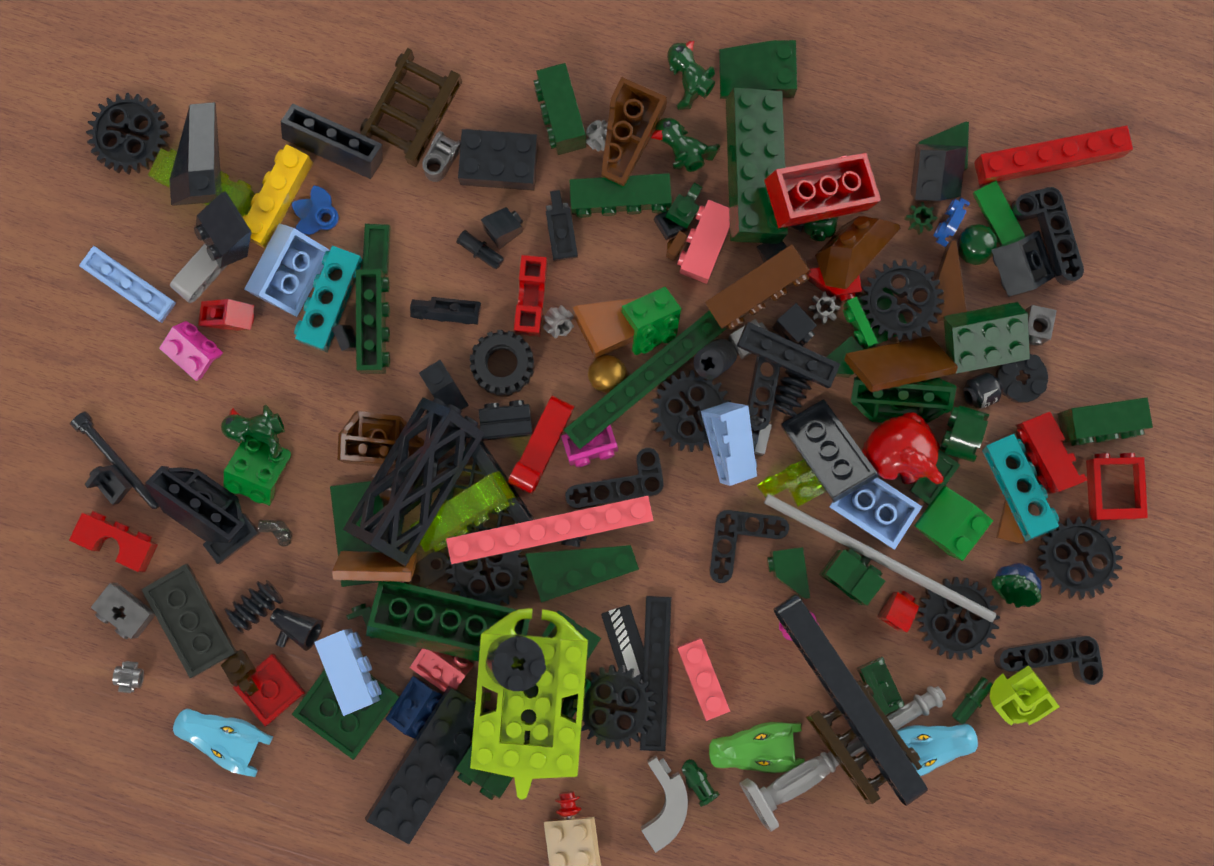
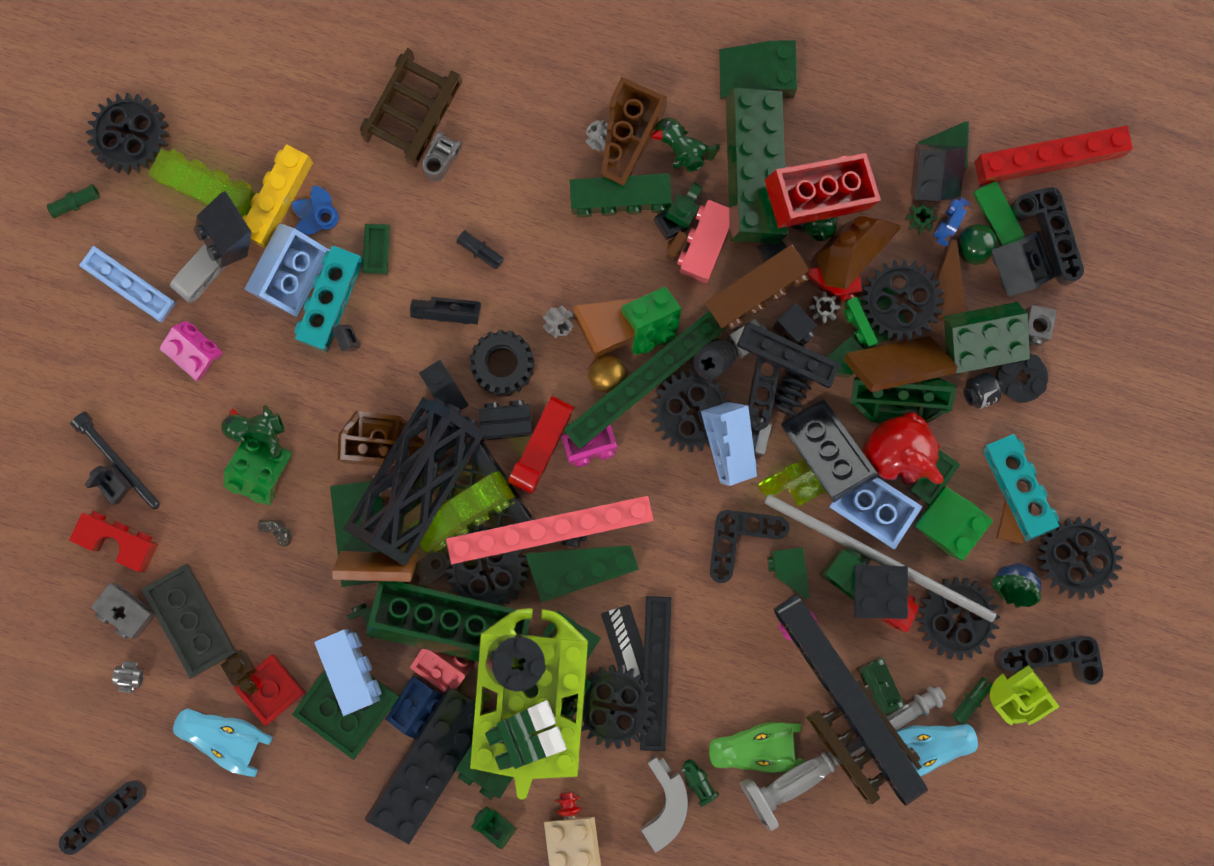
black wedge [145,466,245,543] -> none
black wedge [169,102,222,206] -> none
red slope [198,299,254,331] -> none
black tile [202,513,260,565] -> none
black piece [224,580,283,633] -> none
black piece [270,608,323,651] -> none
black brick [280,104,382,179] -> none
dark green brick [356,269,390,374] -> none
black brick [458,129,538,191] -> none
black slope [481,207,523,250] -> none
red arch [514,255,548,337] -> none
dark green brick [533,63,586,155] -> none
black hinge [546,190,578,262] -> none
black beam [565,448,664,509] -> none
dark green animal [667,41,715,110] -> none
coral brick [676,638,730,721] -> none
dark green brick [940,405,989,463] -> none
red wedge [1016,412,1088,494] -> none
dark green brick [1057,397,1153,447] -> none
red window [1086,453,1148,520] -> none
none -> dark green pin [47,184,100,218]
none -> black beam [59,780,146,855]
none -> dark green bracket [471,806,518,850]
none -> dark green hips [485,700,567,770]
none -> black plate [854,565,908,619]

